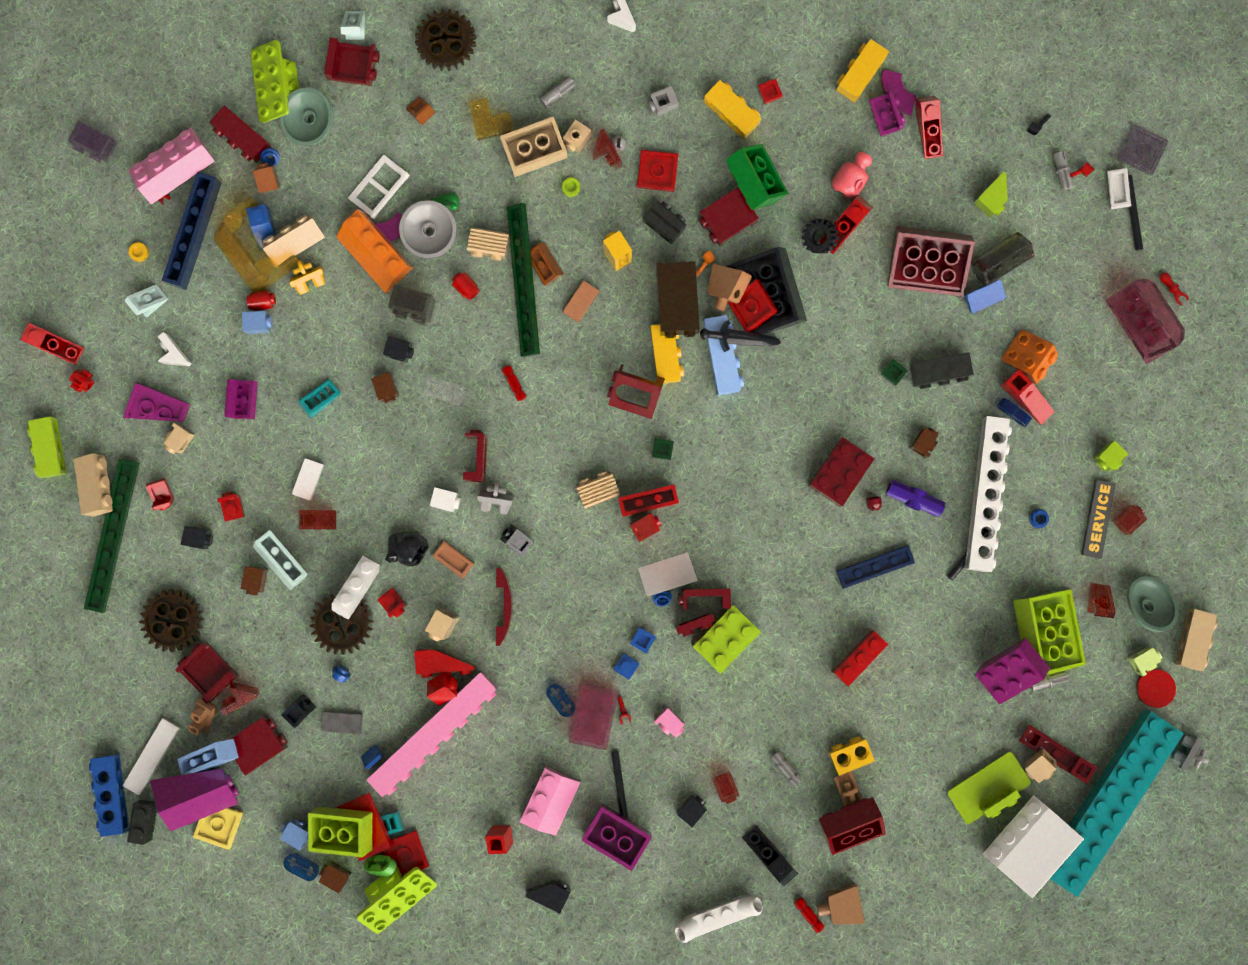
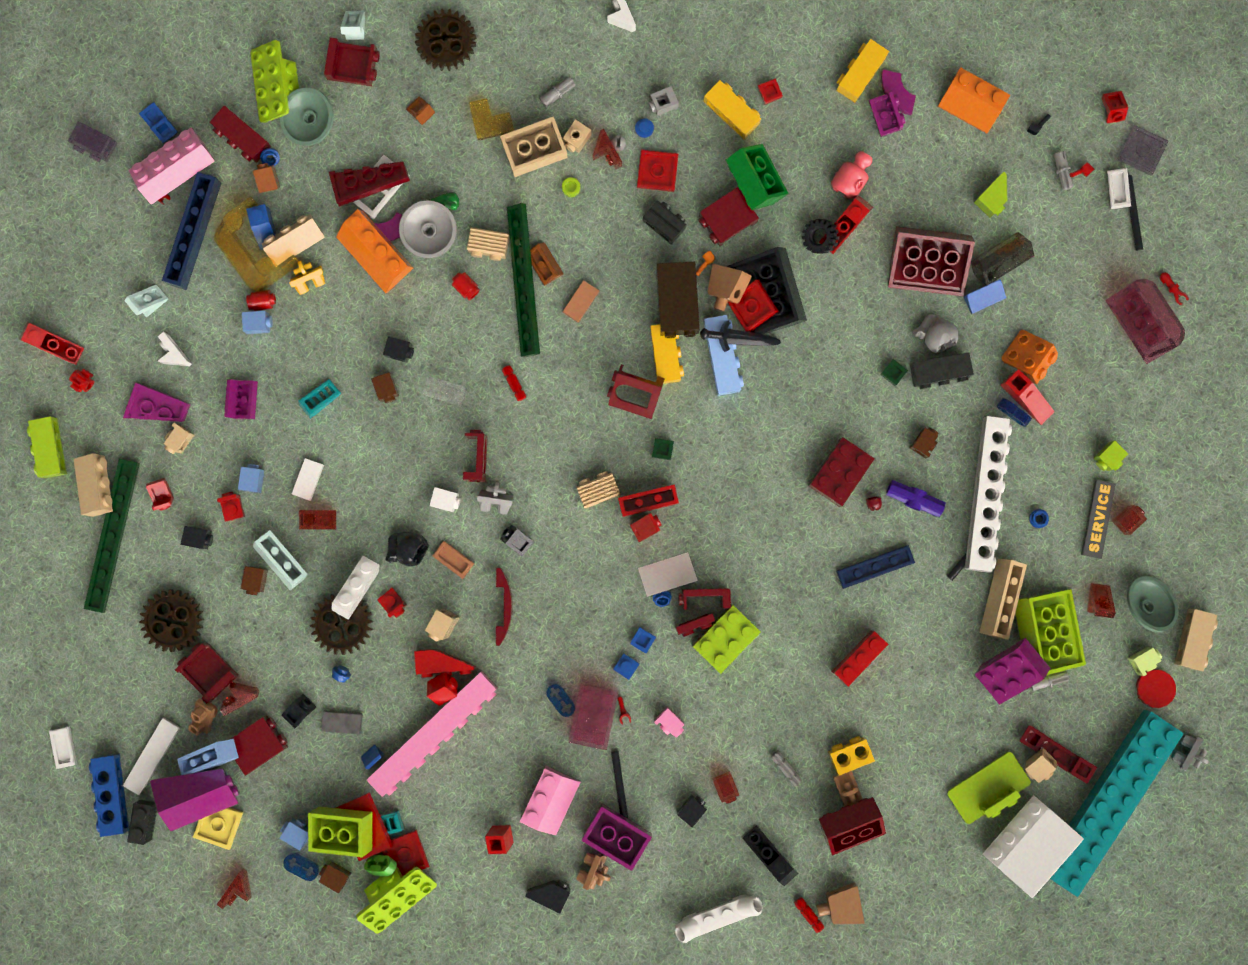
yellow tile [128,242,149,262] -> none
clear smoke brick [388,285,436,325] -> none
yellow brick [603,230,632,271] -> none
red slope [915,95,943,159] -> none
none -> white tile [49,726,77,769]
none -> blue slope [139,102,178,144]
none -> clear red slope [217,869,252,909]
none -> medium blue brick [238,464,264,493]
none -> dark red wing [329,161,410,207]
none -> medium nougat hips [576,853,611,890]
none -> blue plate [635,118,654,138]
none -> light grey piece [912,314,958,354]
none -> orange slope [938,67,1010,134]
none -> tan brick [979,559,1027,640]
none -> red bracket [1102,91,1129,123]

